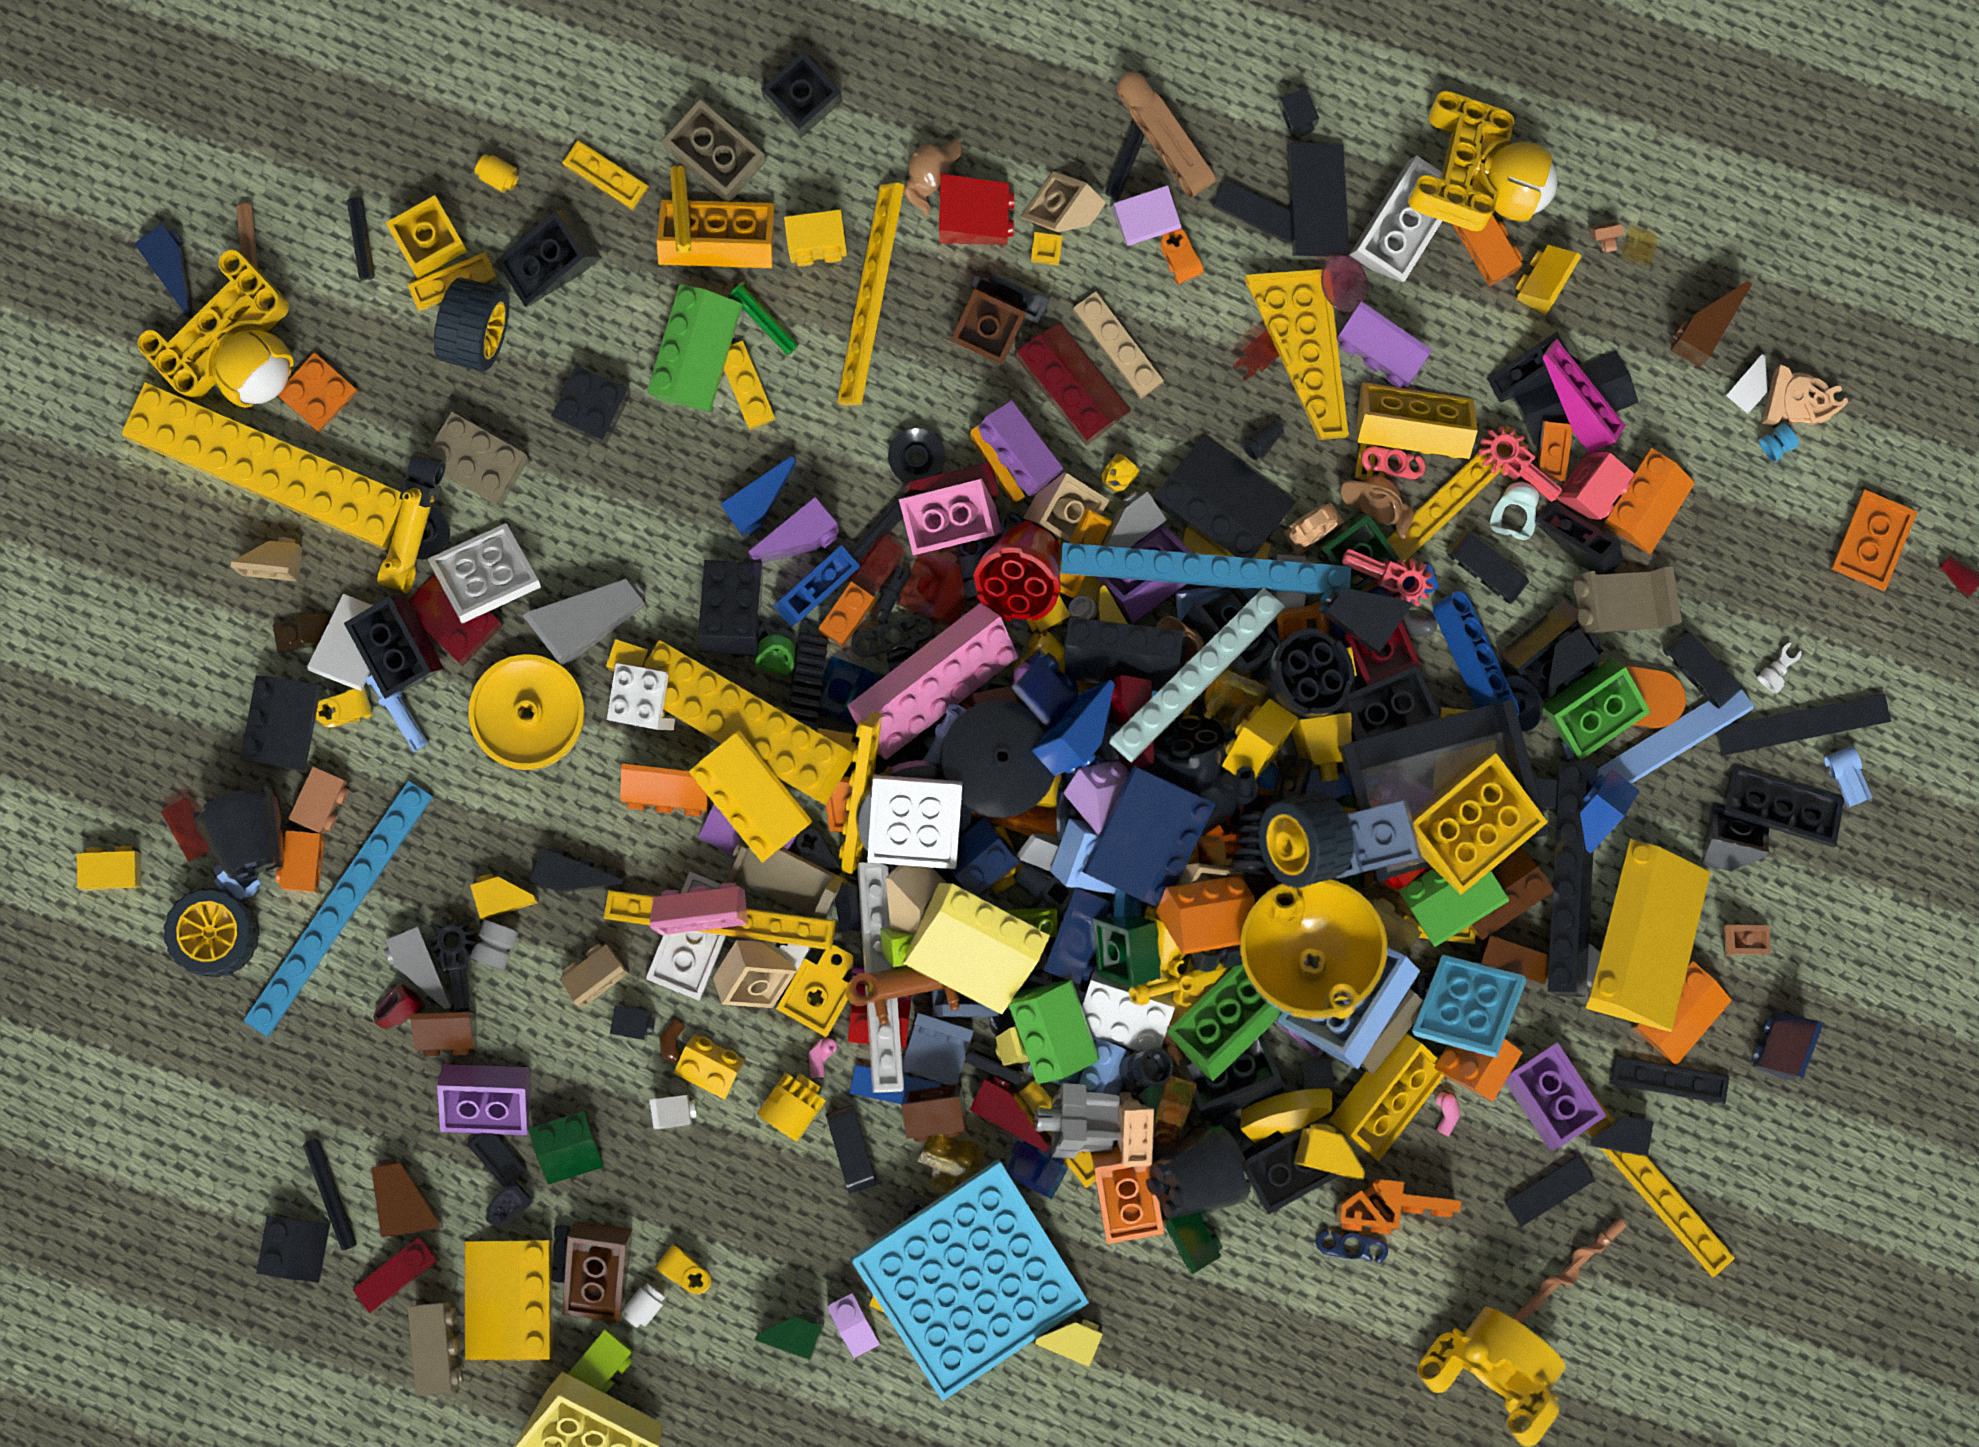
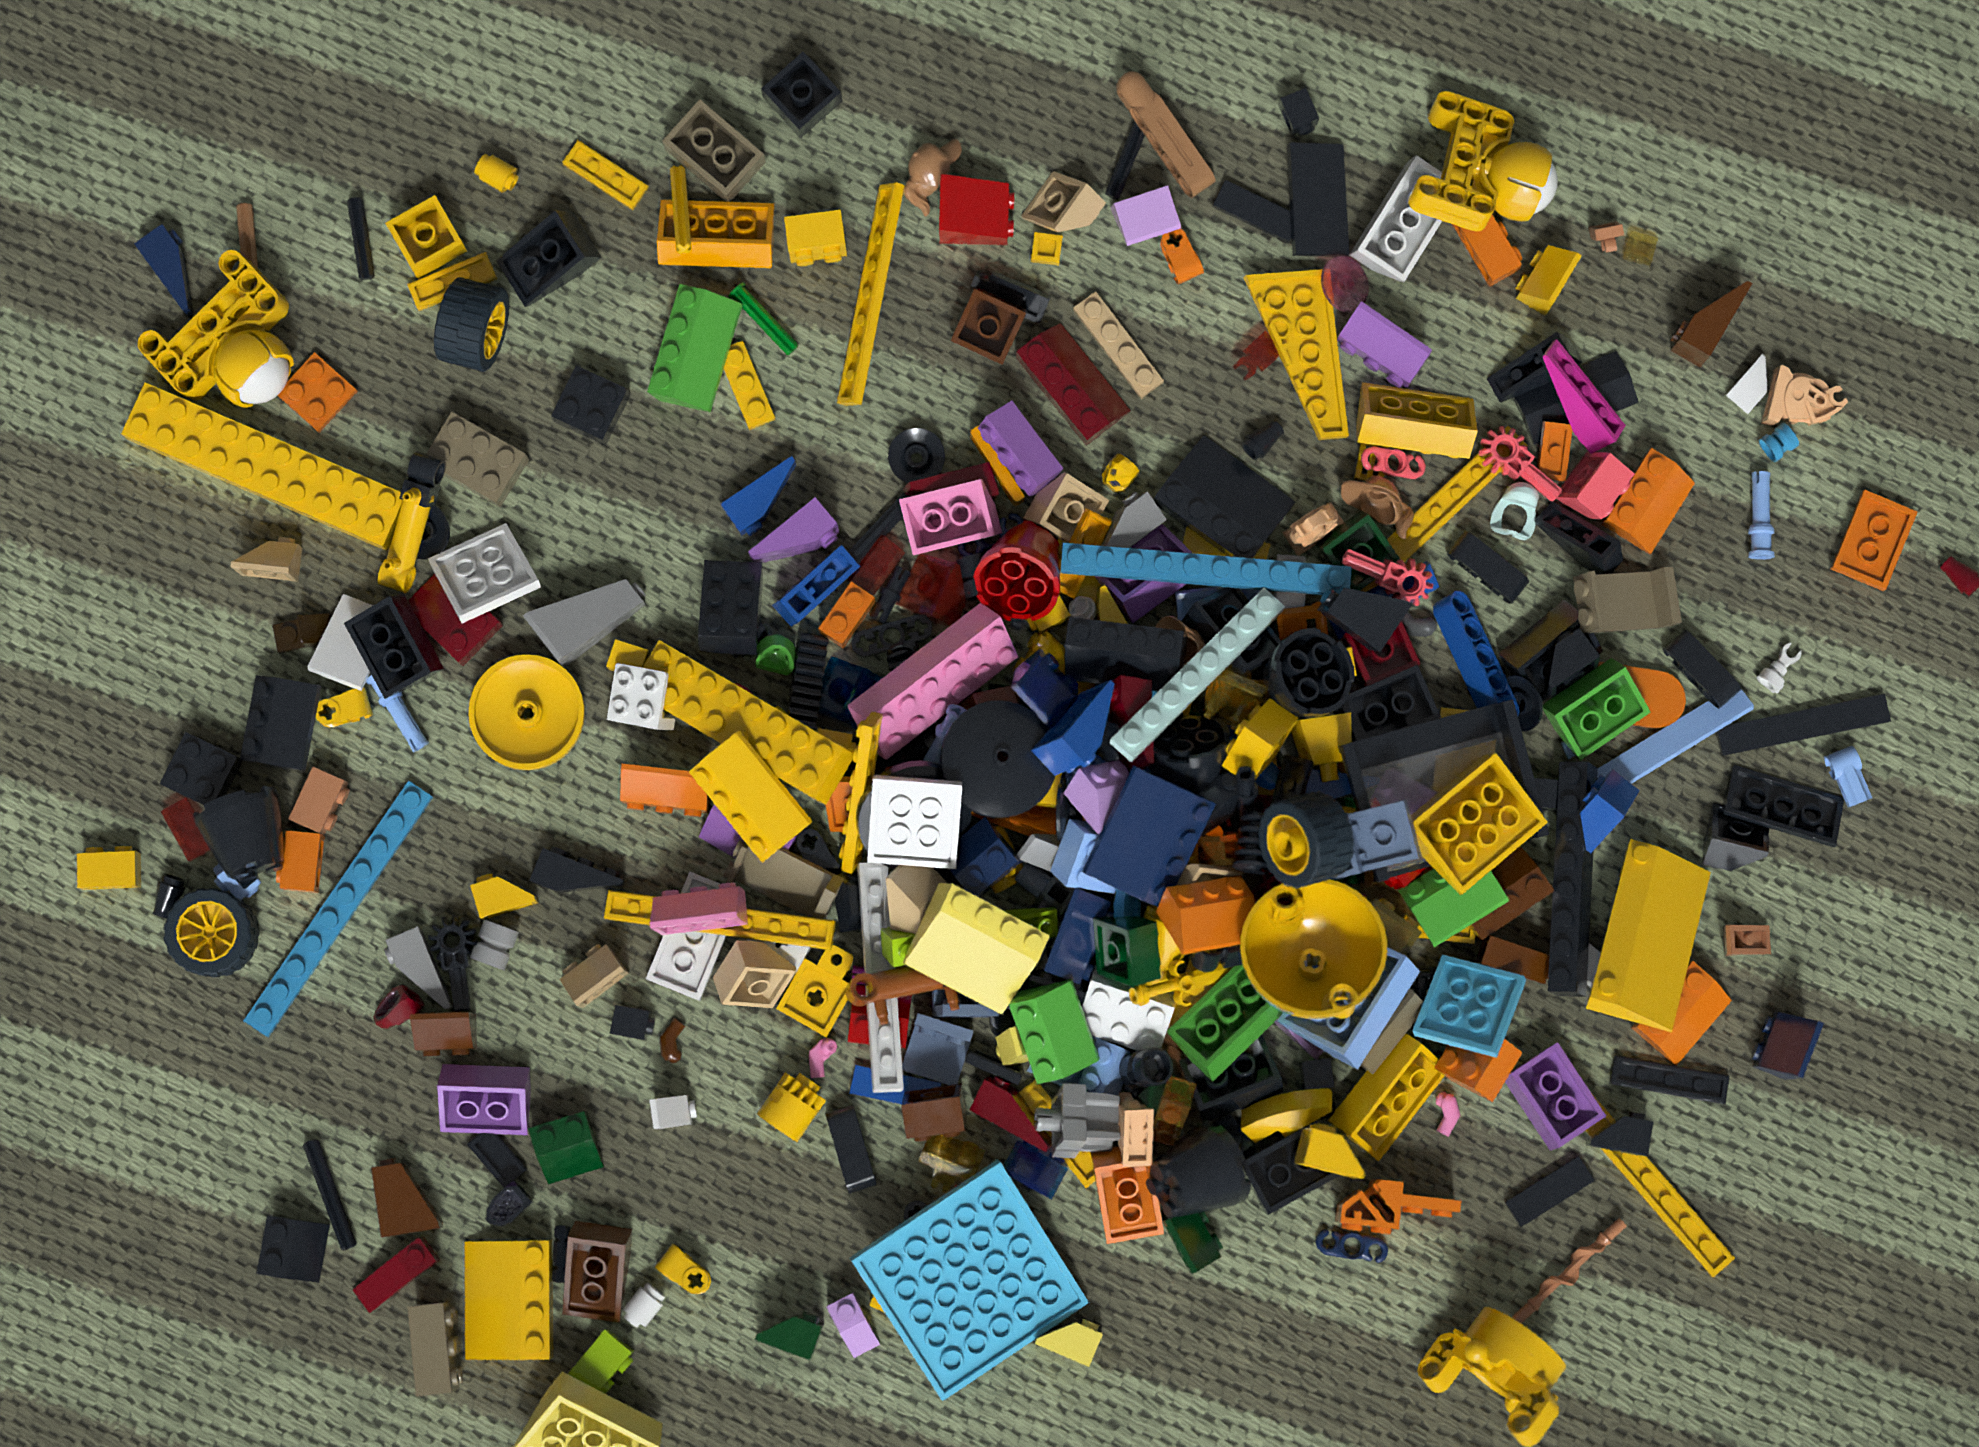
yellow bracket [673,1034,745,1100] -> none
none -> black cone [153,873,186,918]
none -> black brick [160,732,243,805]
none -> light blue pin [1748,471,1775,560]

